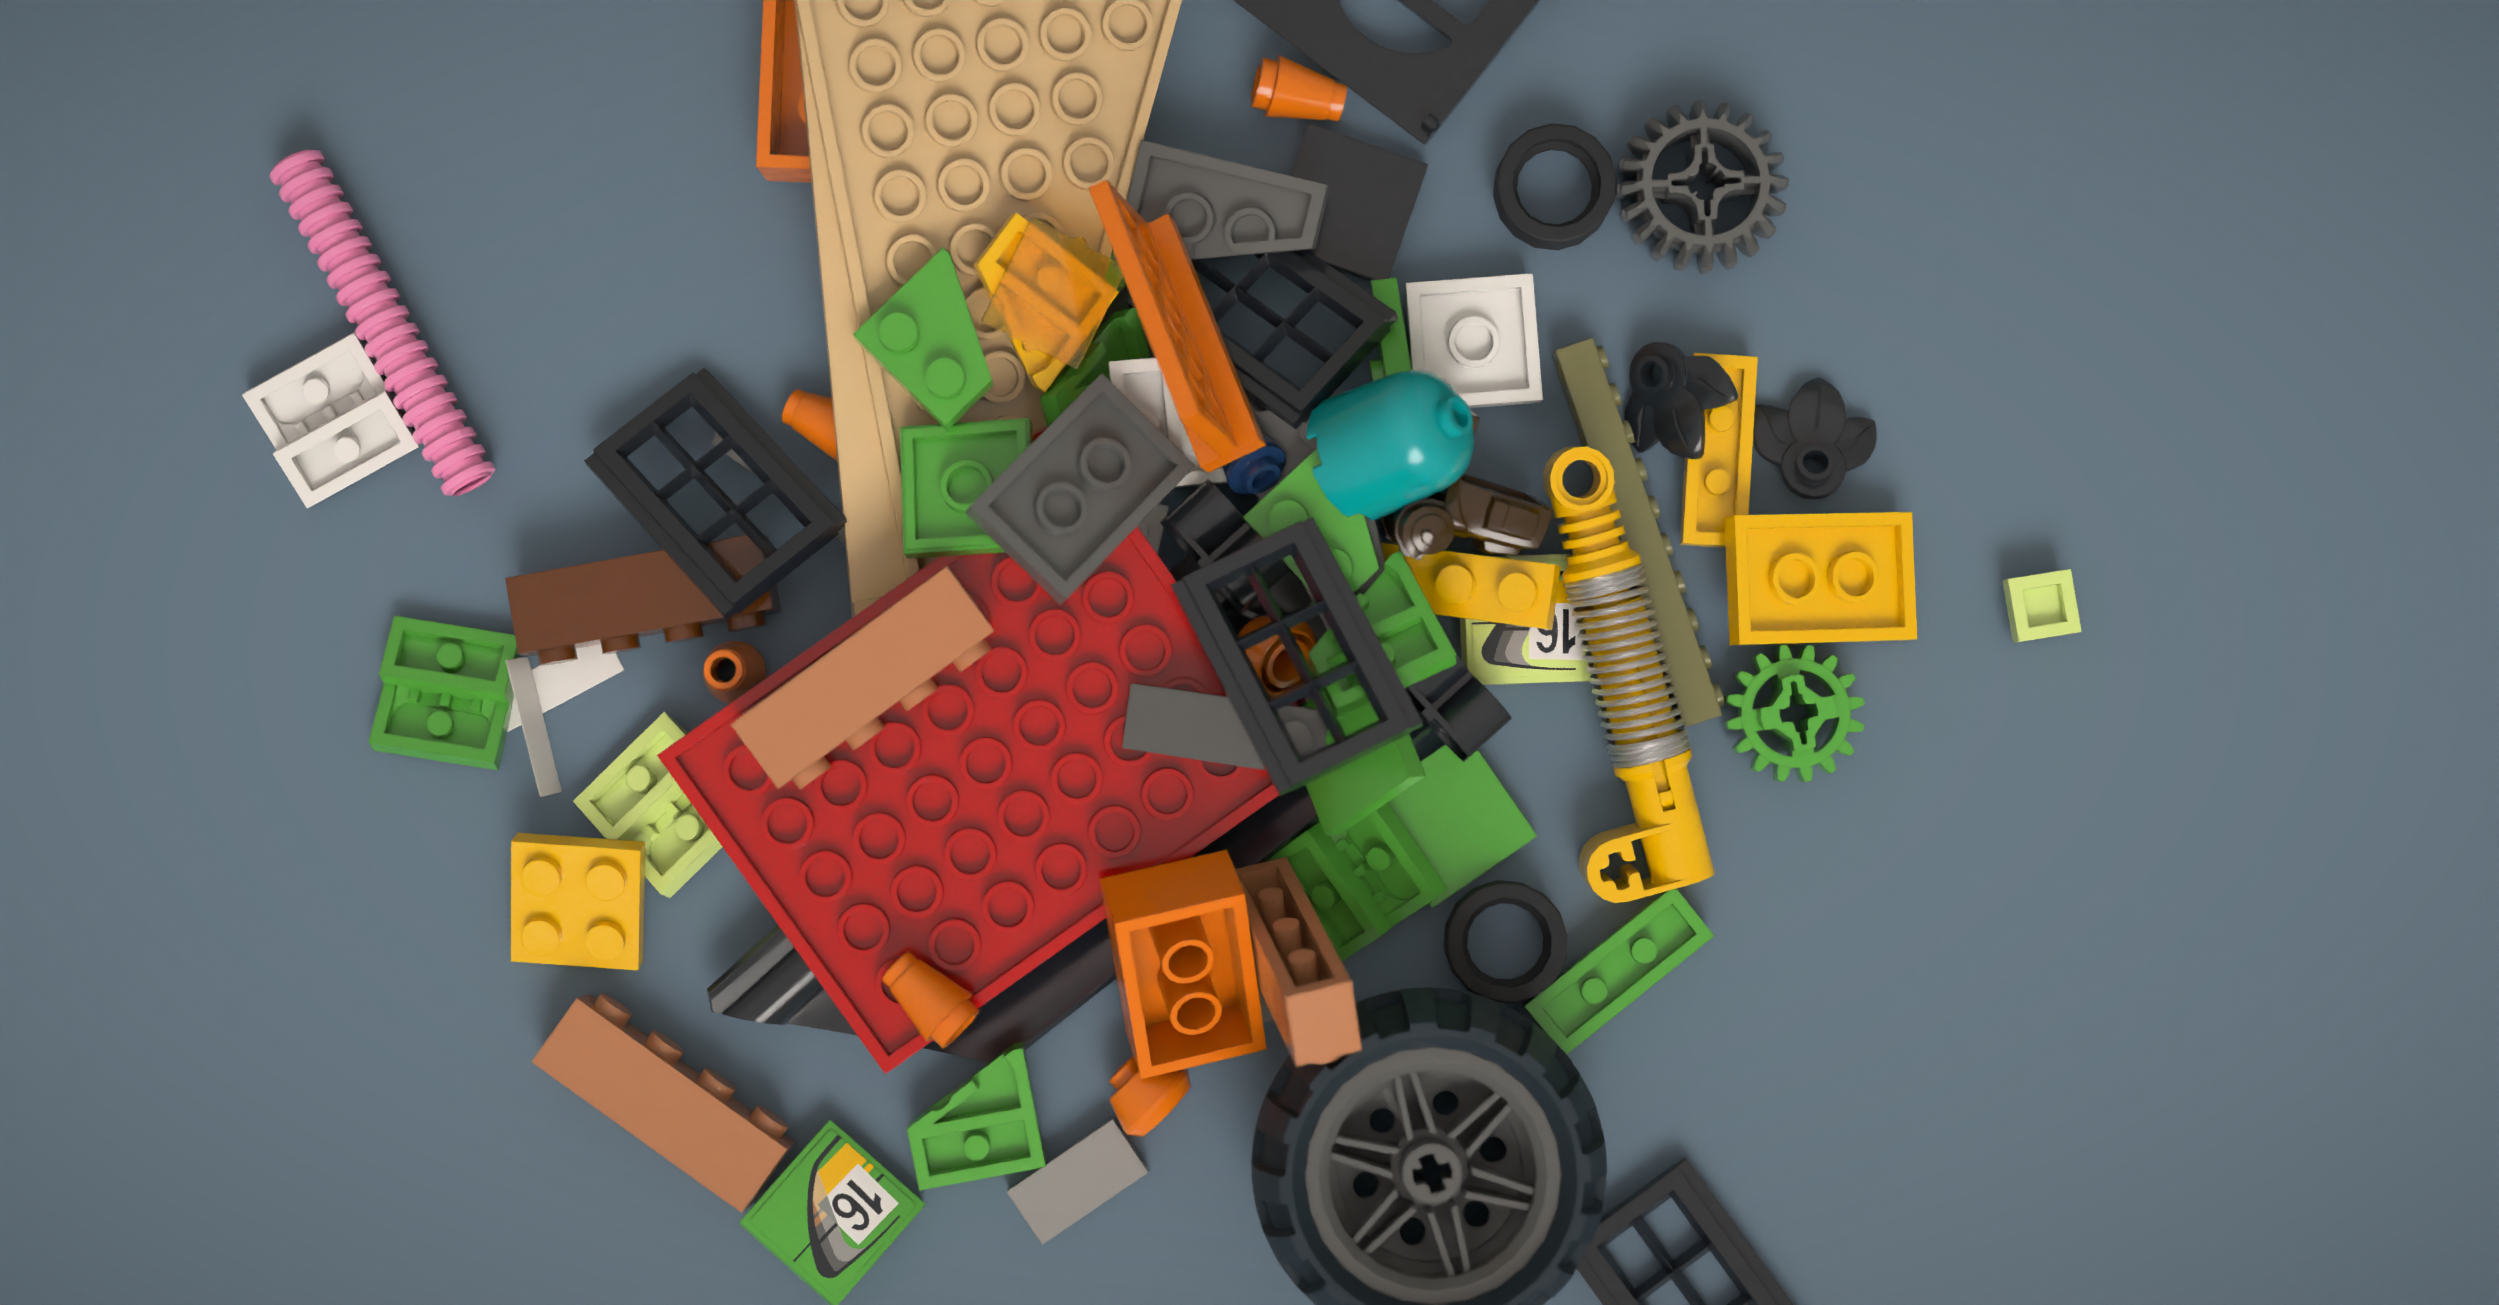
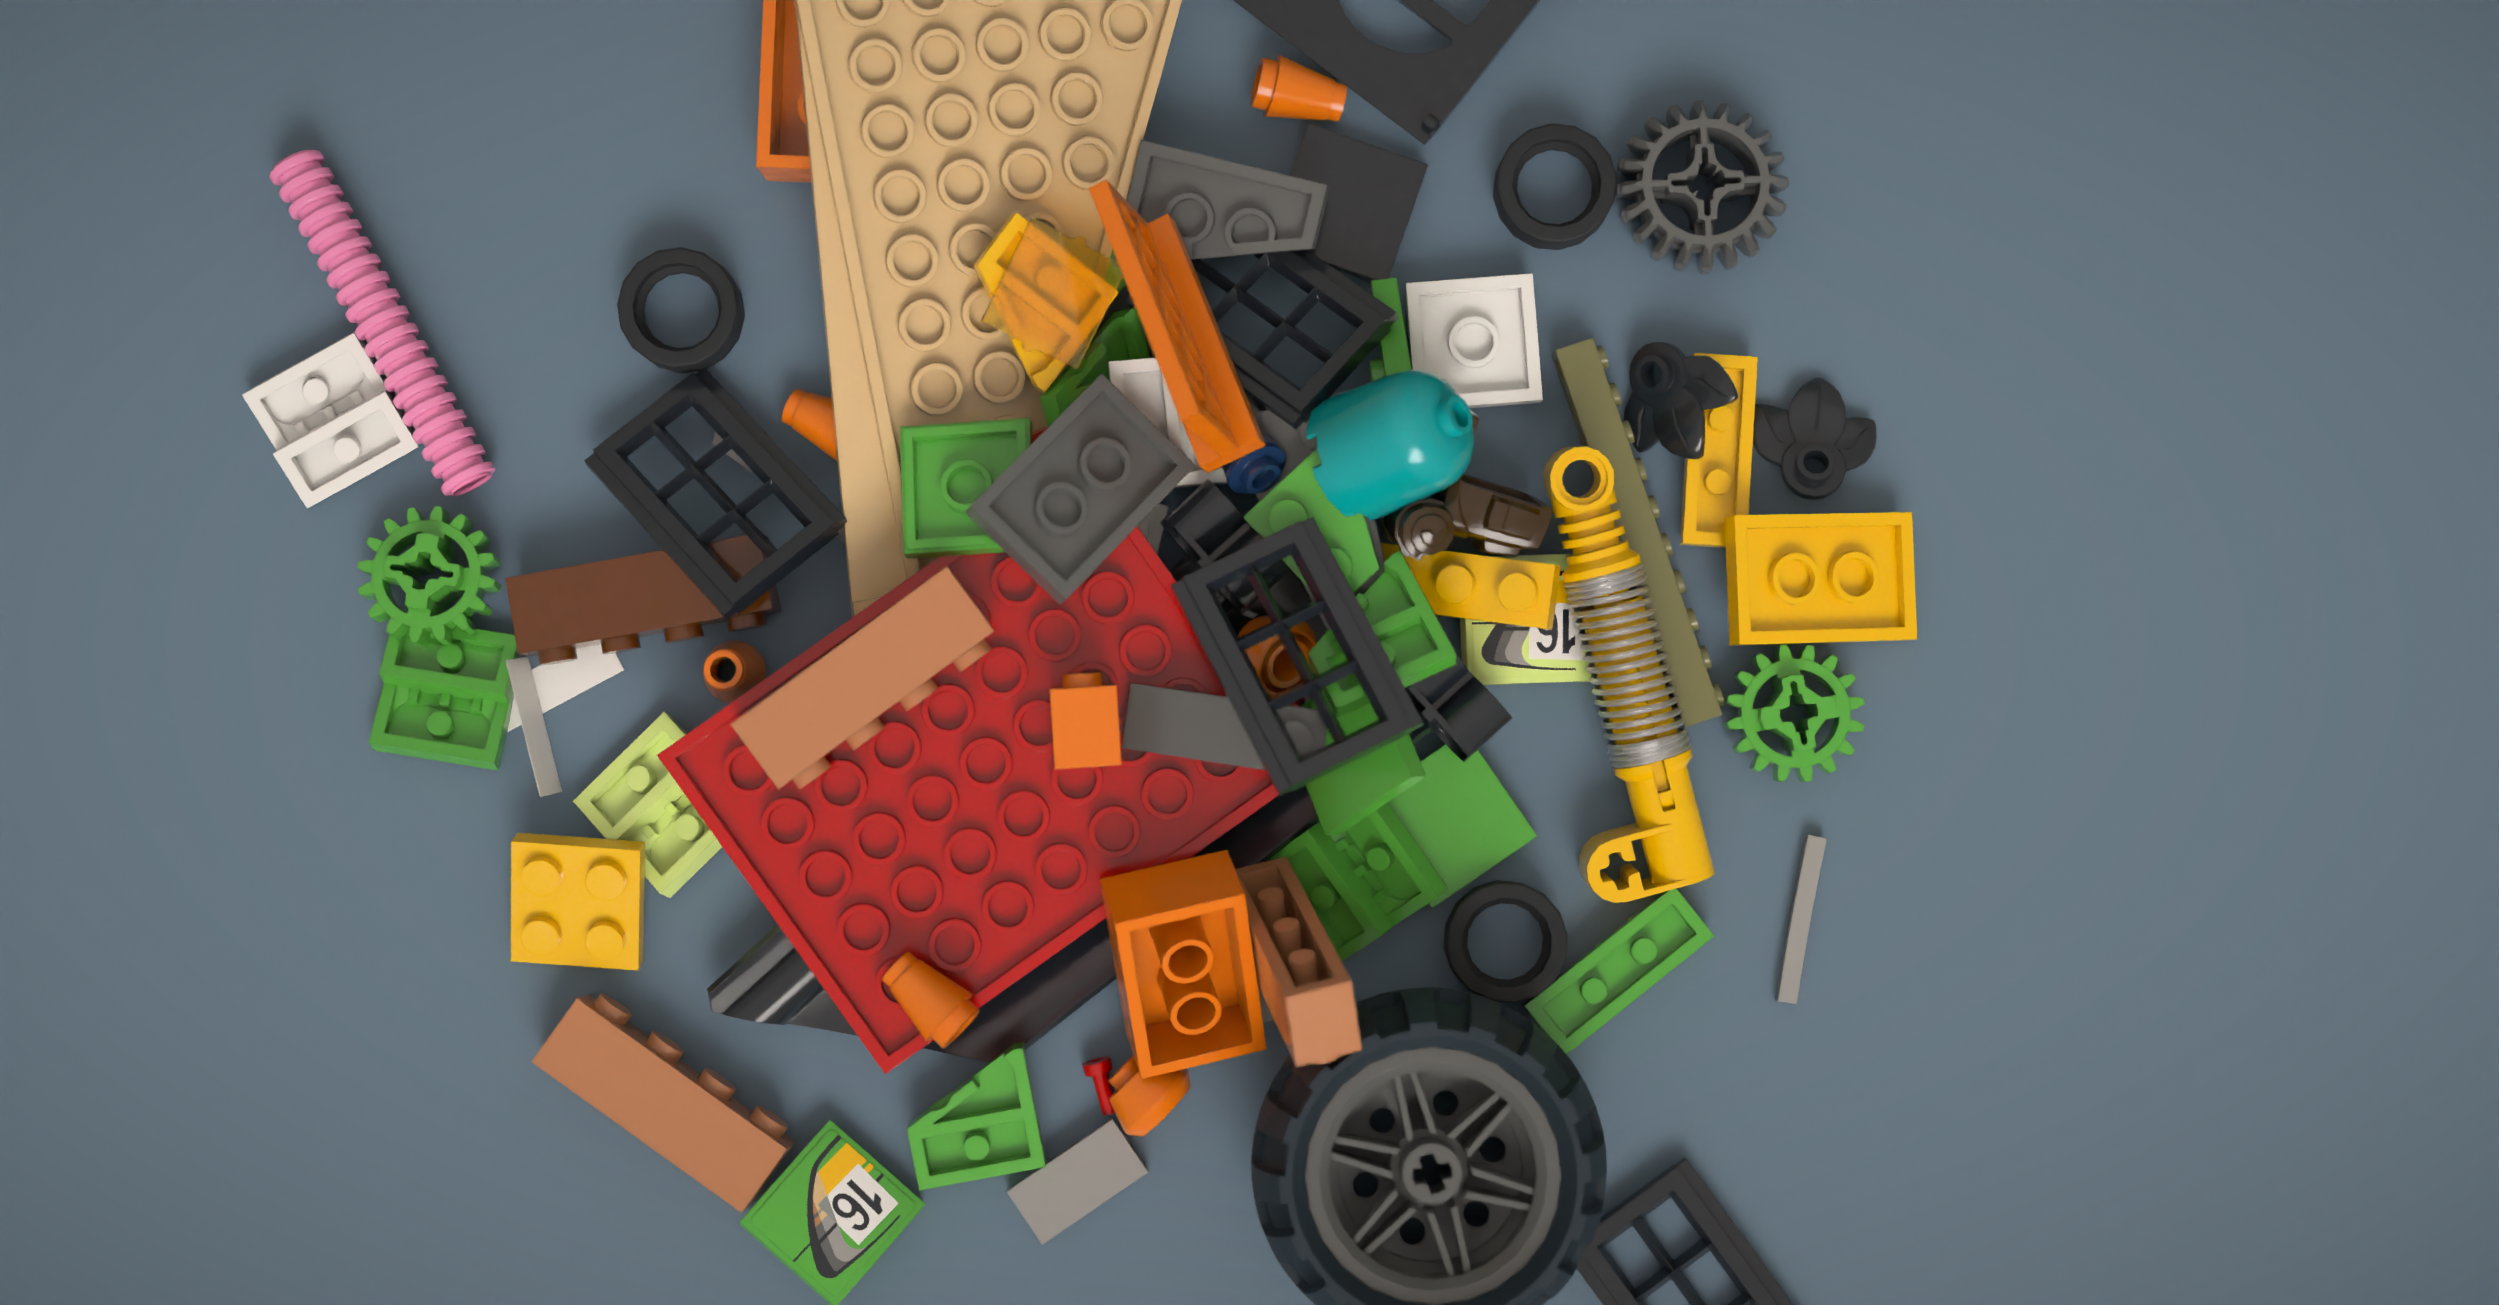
bright green wing [853,248,994,430] -> none
yellowish green plate [2002,569,2082,643] -> none
none -> bright green gear [357,506,502,647]
none -> black tyre [617,247,745,373]
none -> orange brick [1050,672,1121,769]
none -> red piece [1082,1056,1115,1116]
none -> light grey piece [1775,834,1827,1004]

